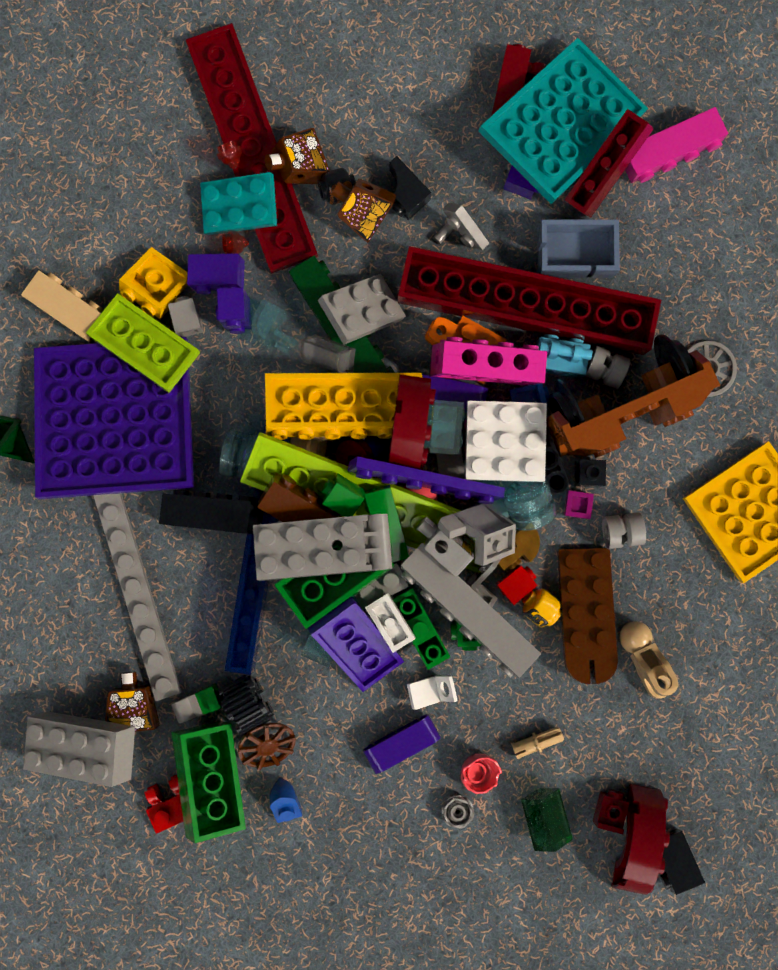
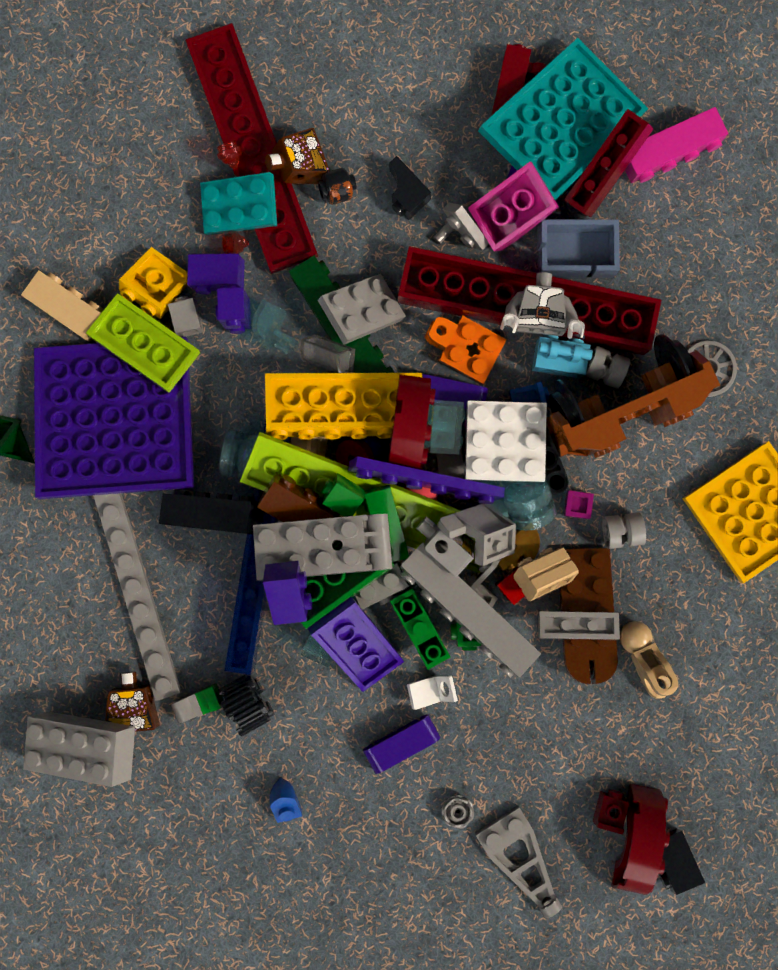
red plate [144,774,184,834] -> none
green brick [171,721,246,843] -> none
reddish brown wheel [238,723,296,770] -> none
reddish brown torso [331,179,396,243] -> none
white plate [365,593,416,652] -> none
dark pink brick [430,337,547,386] -> none
coral hair [460,754,502,794] -> none
tan axle [511,727,564,759] -> none
clear green brick [521,788,573,852] -> none
yellow head [522,589,561,627] -> none
black brick [574,459,606,487] -> none
none -> dark purple brick [263,561,312,625]
none -> dark pink slope [468,162,559,252]
none -> light grey plate [475,806,562,918]
none -> torso [500,272,585,339]
none -> tan brick [513,547,579,601]
none -> light grey plate [538,611,620,640]

